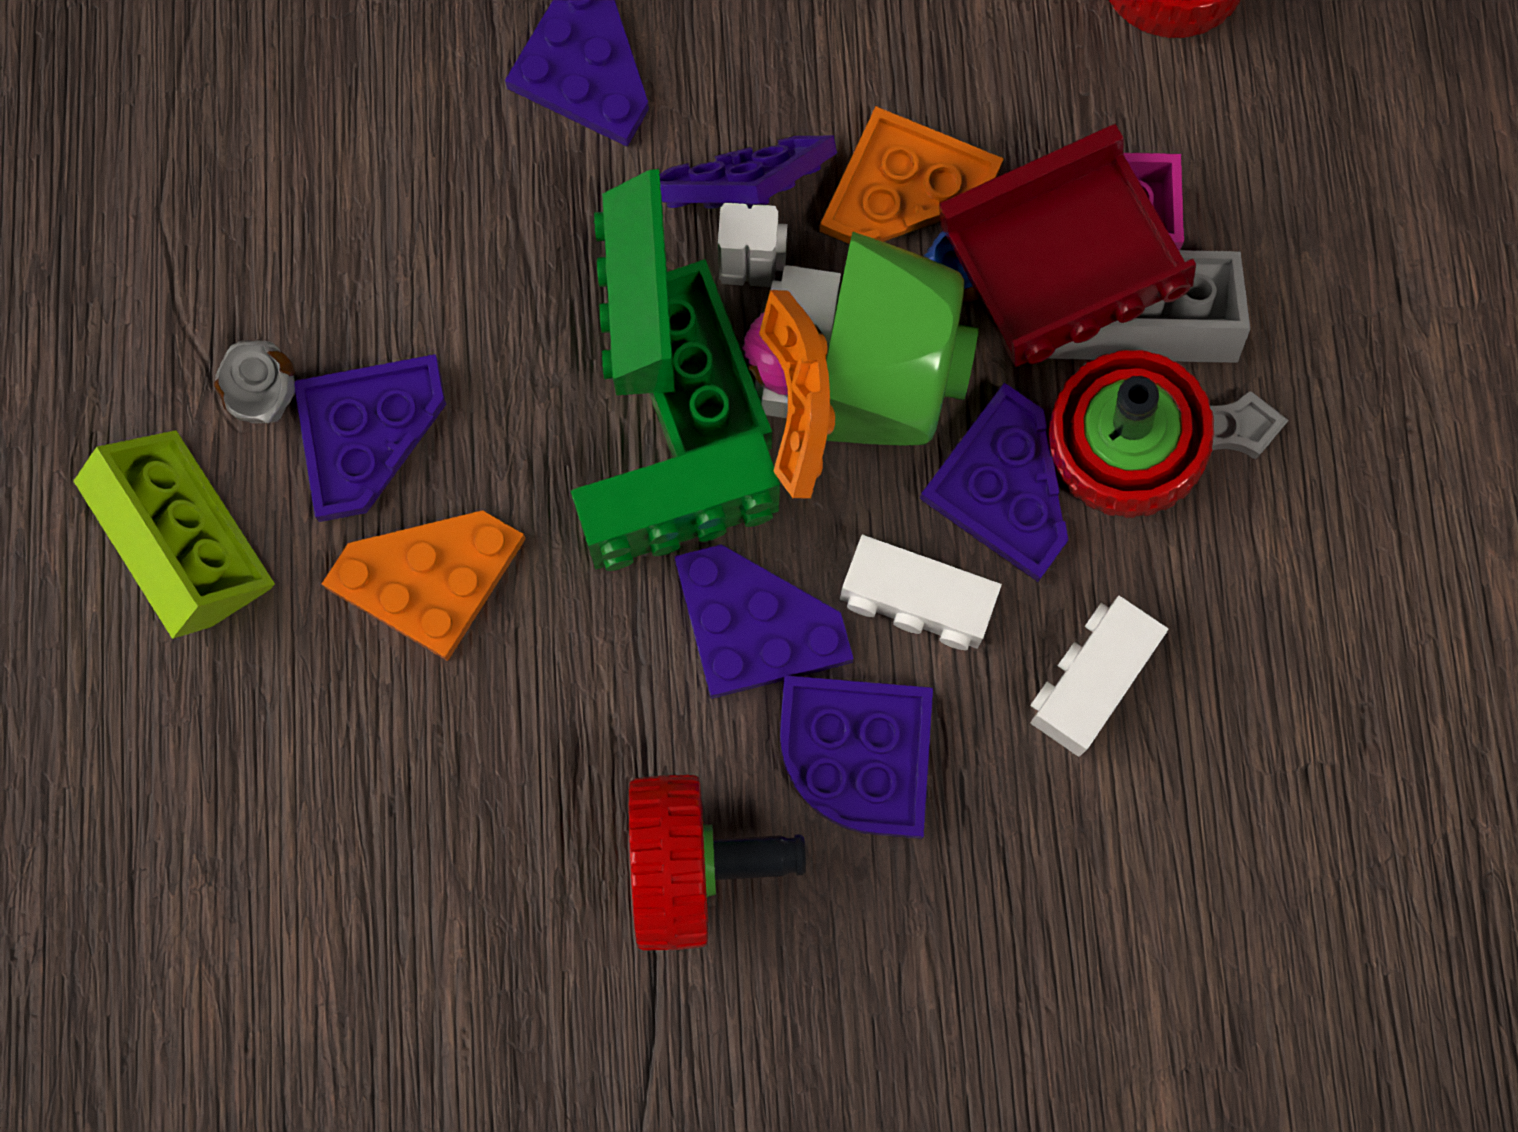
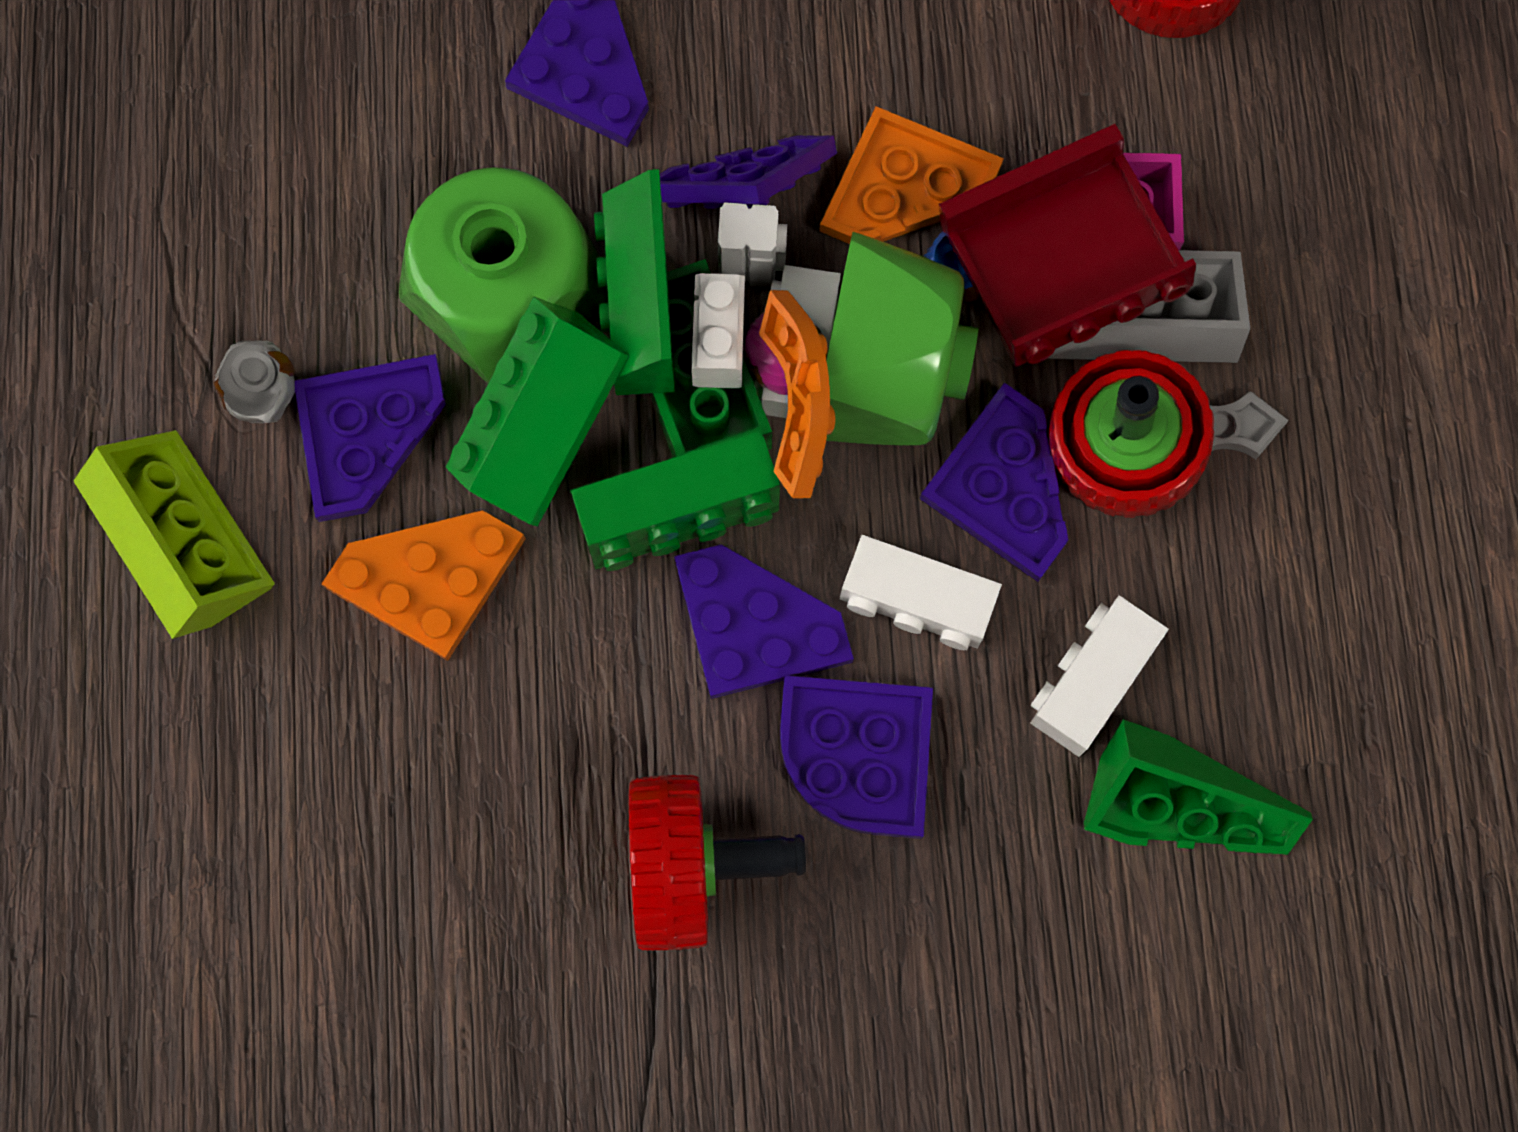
none -> bright green piece [399,167,608,384]
none -> green slope [446,297,629,527]
none -> white brick [692,273,745,388]
none -> green wedge [1084,719,1313,855]

